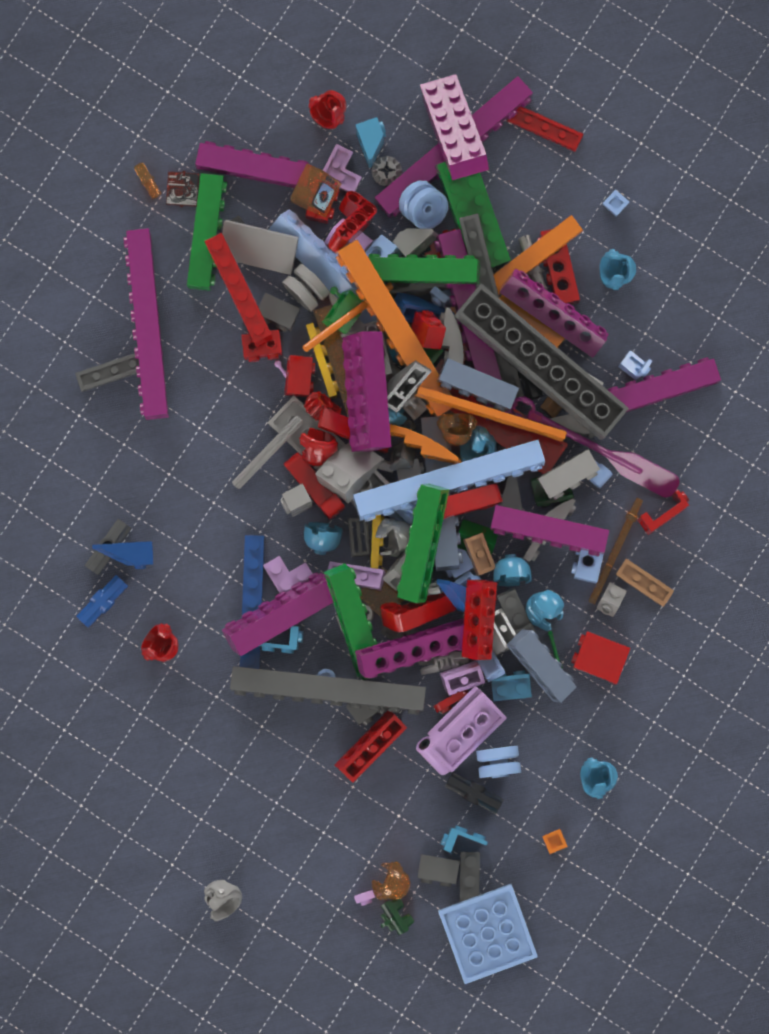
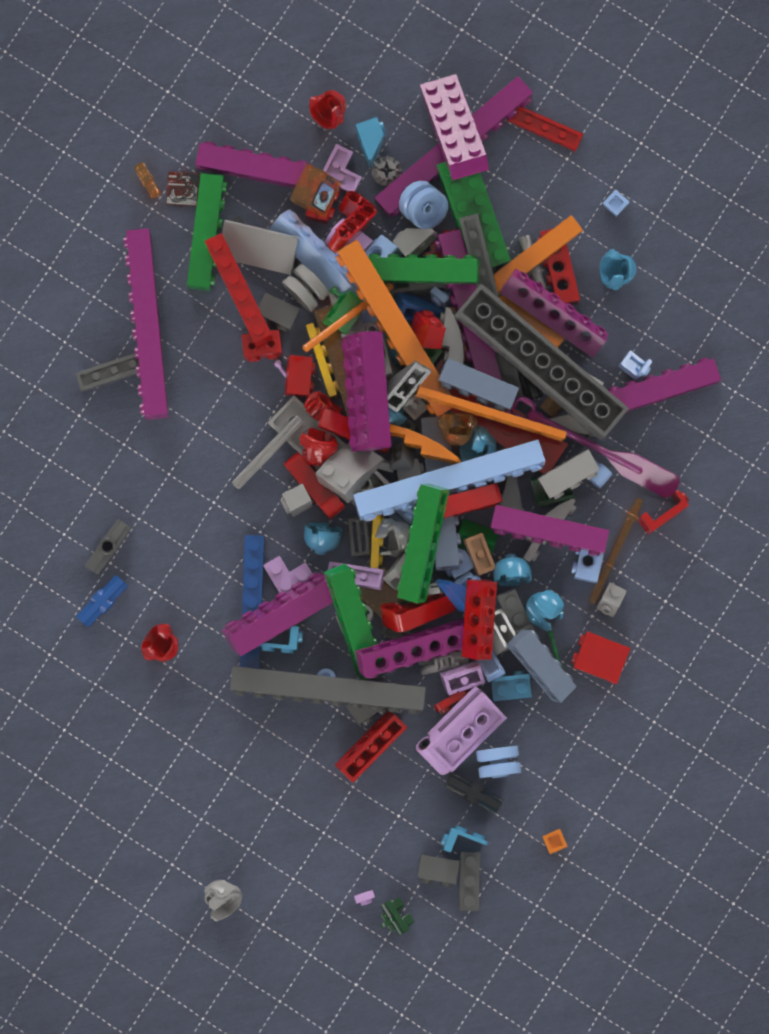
blue slope [92,541,153,569] -> none
clear orange helmet [372,861,411,900] -> none
light blue plate [438,884,538,984] -> none
dark azure helmet [580,757,618,799] -> none
medium nougat plate [615,559,674,607] -> none

